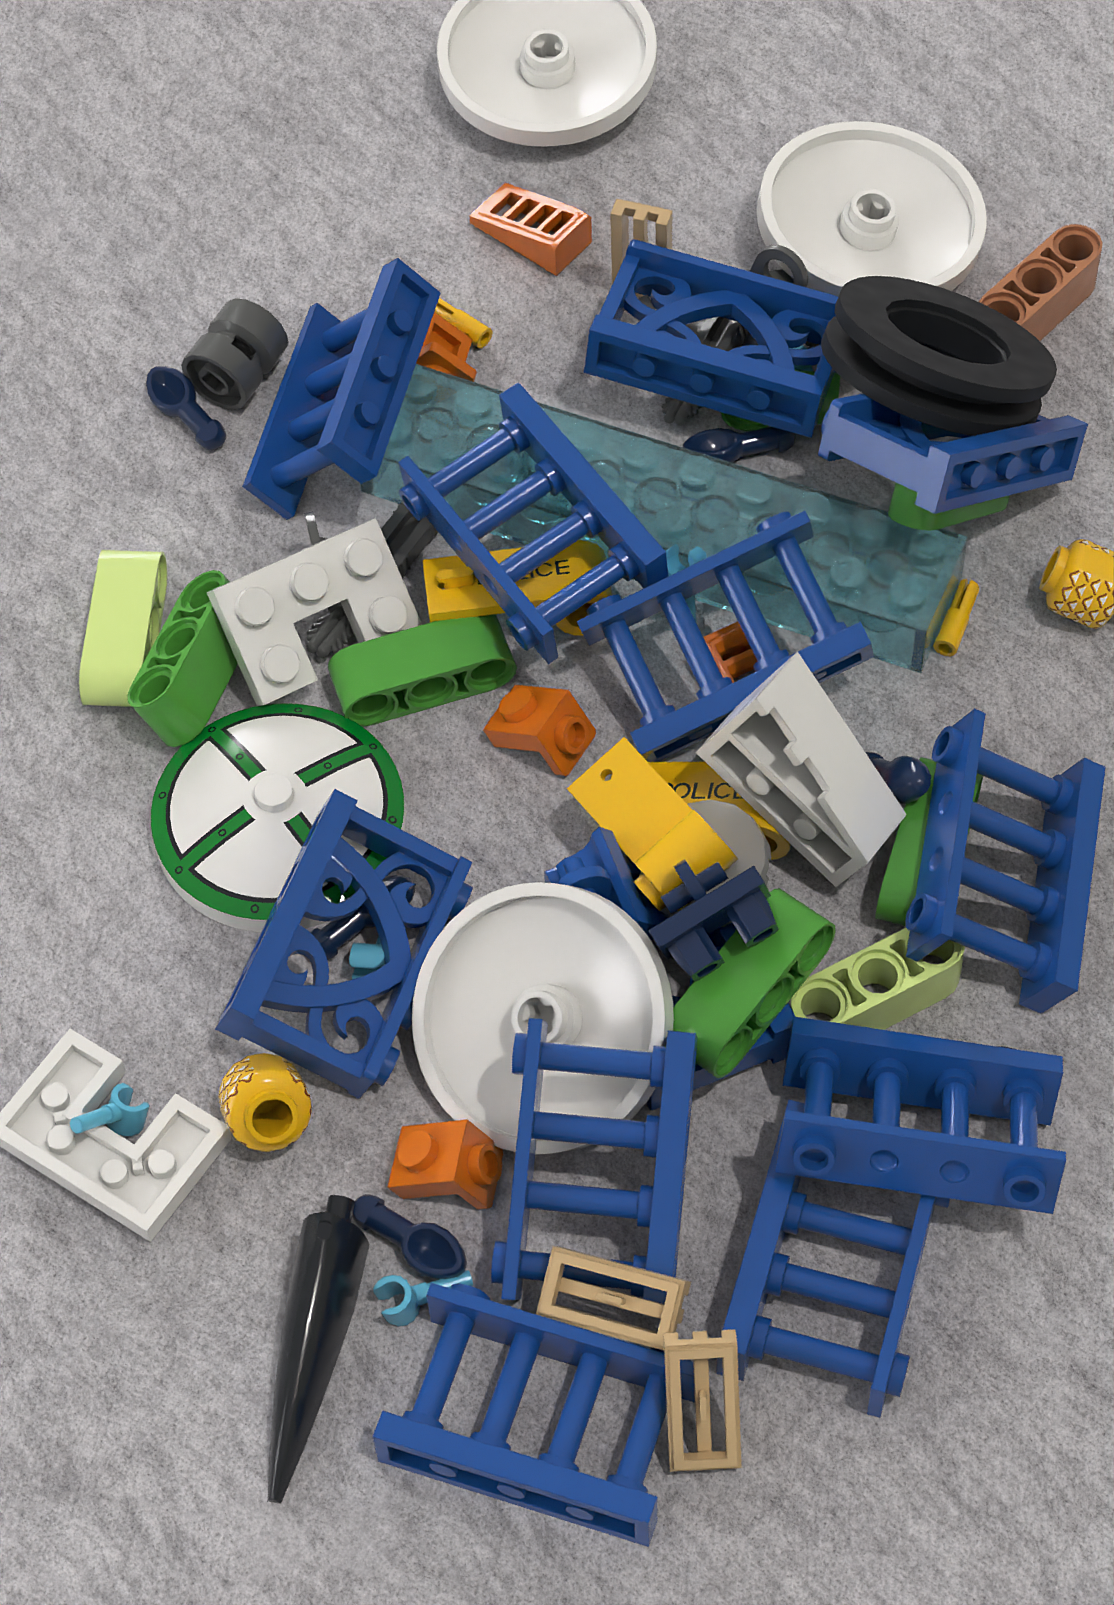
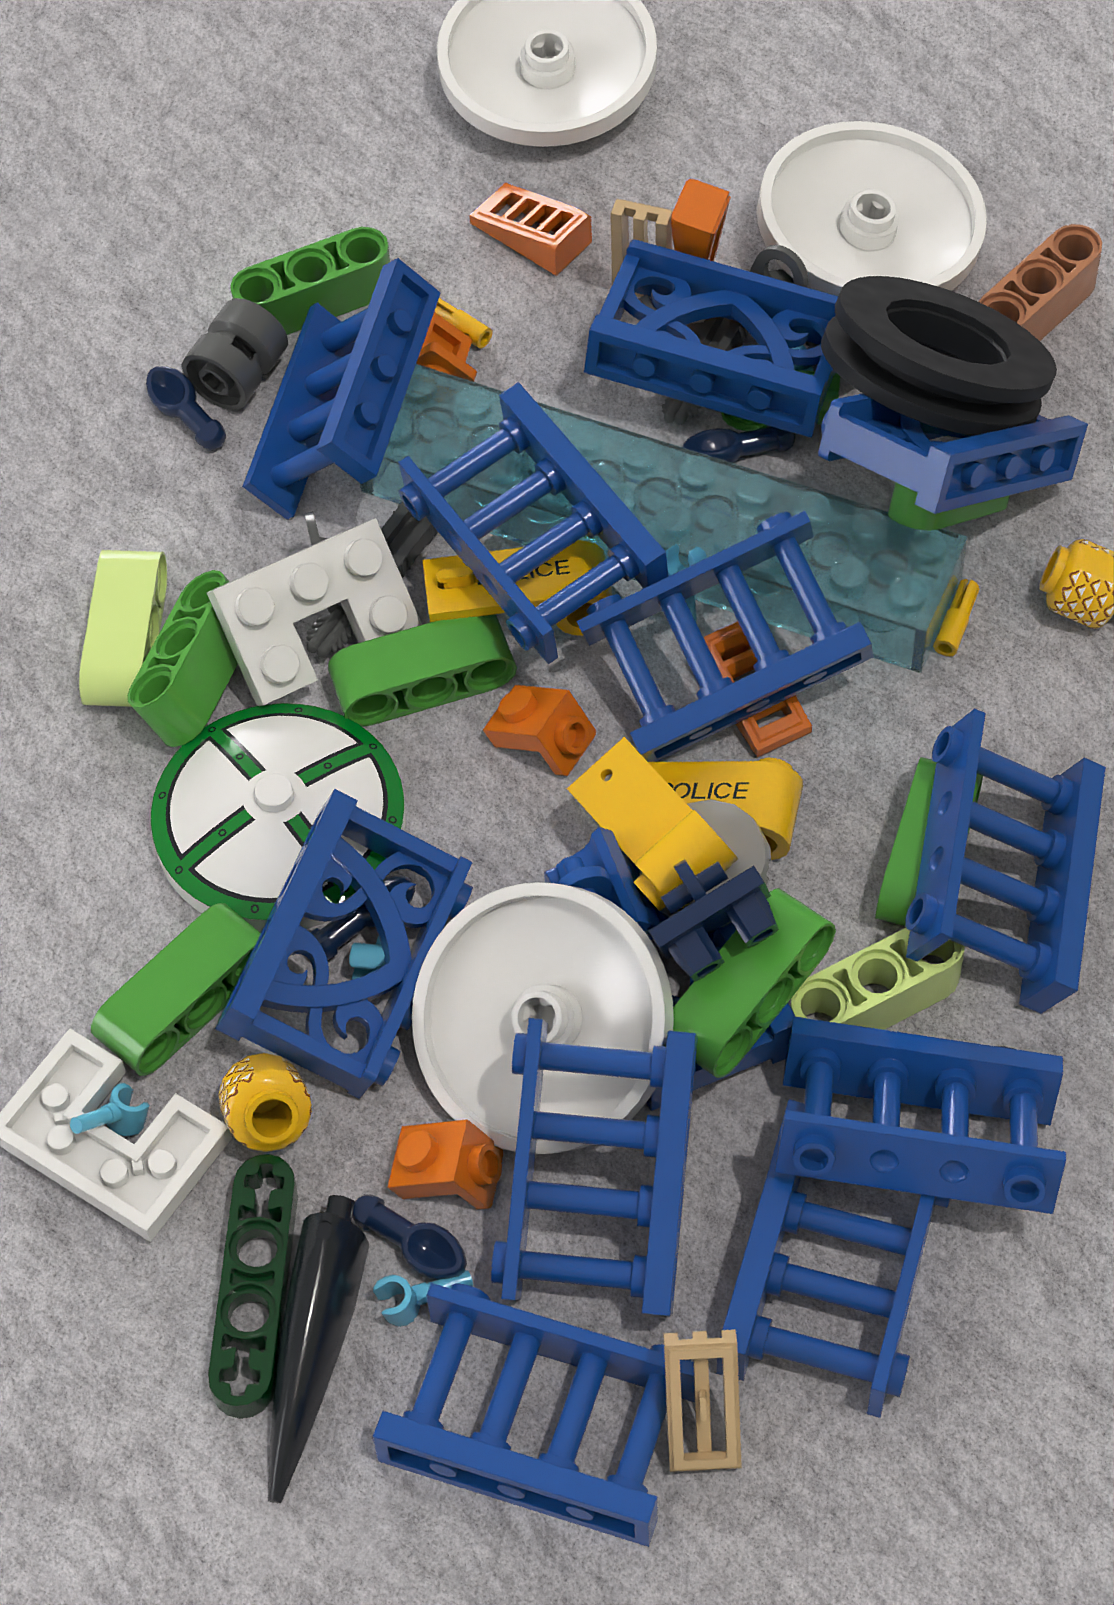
tan tile [536,1246,691,1351] -> none
white wedge [696,651,907,887] -> none
dark blue piece [865,752,931,804] -> none
none -> bright green beam [91,903,260,1076]
none -> dark green beam [208,1154,298,1419]
none -> bright green beam [230,227,390,335]
none -> orange slope [671,179,731,262]

